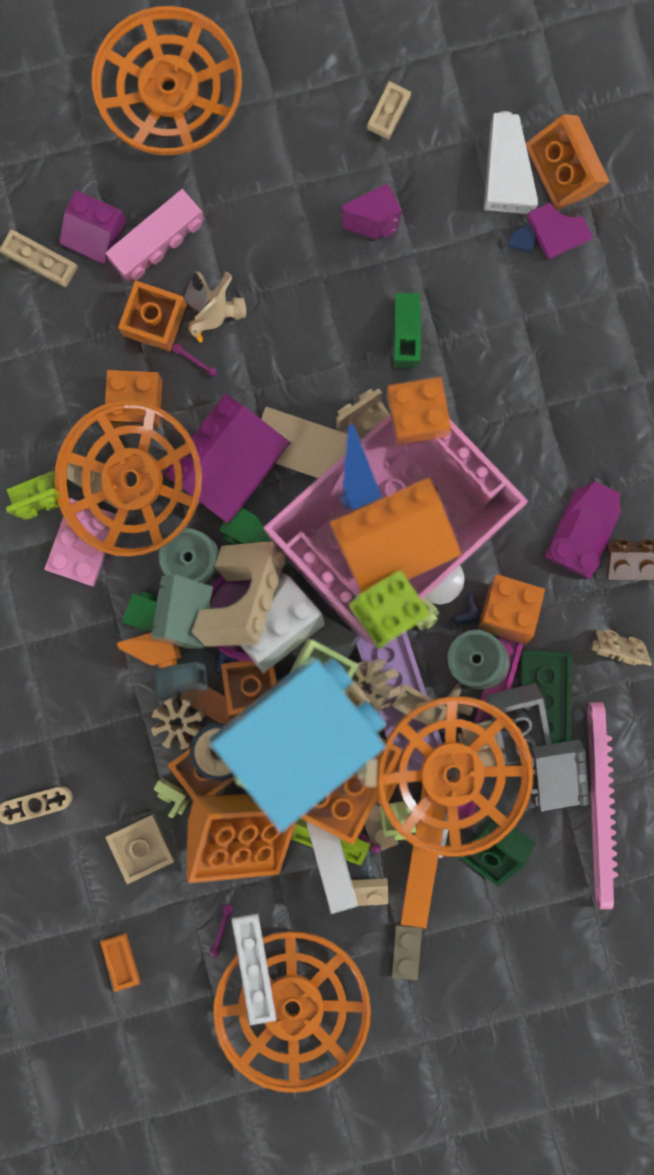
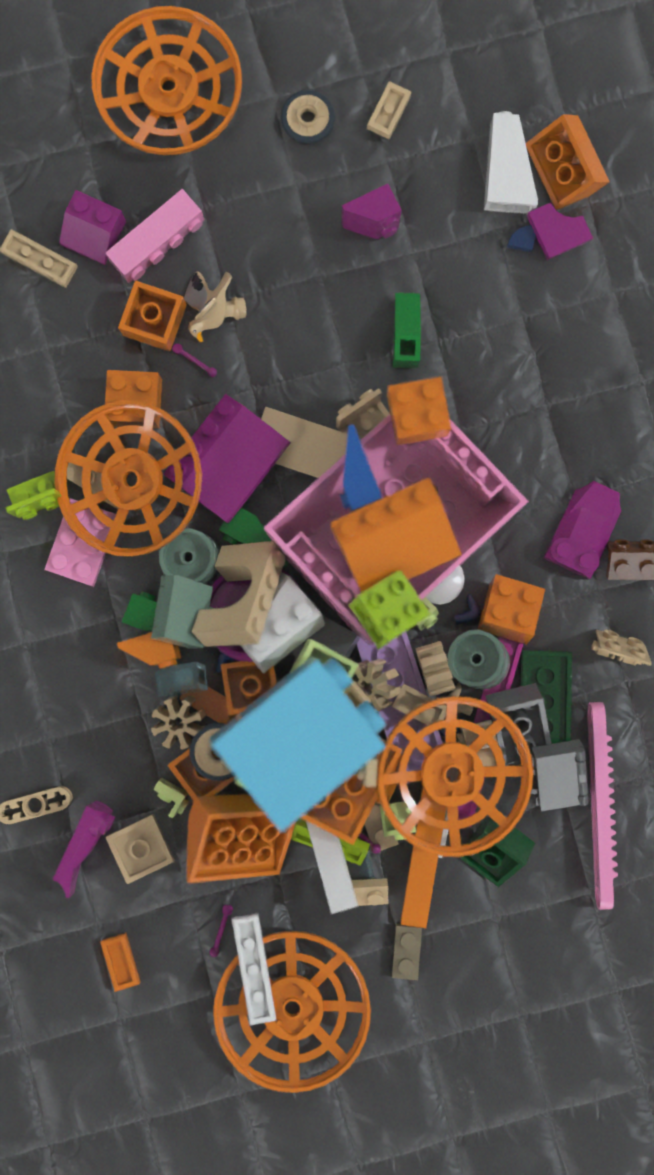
none -> magenta slope [53,800,115,898]
none -> wheel [281,90,335,144]
none -> tan gear [415,641,455,697]

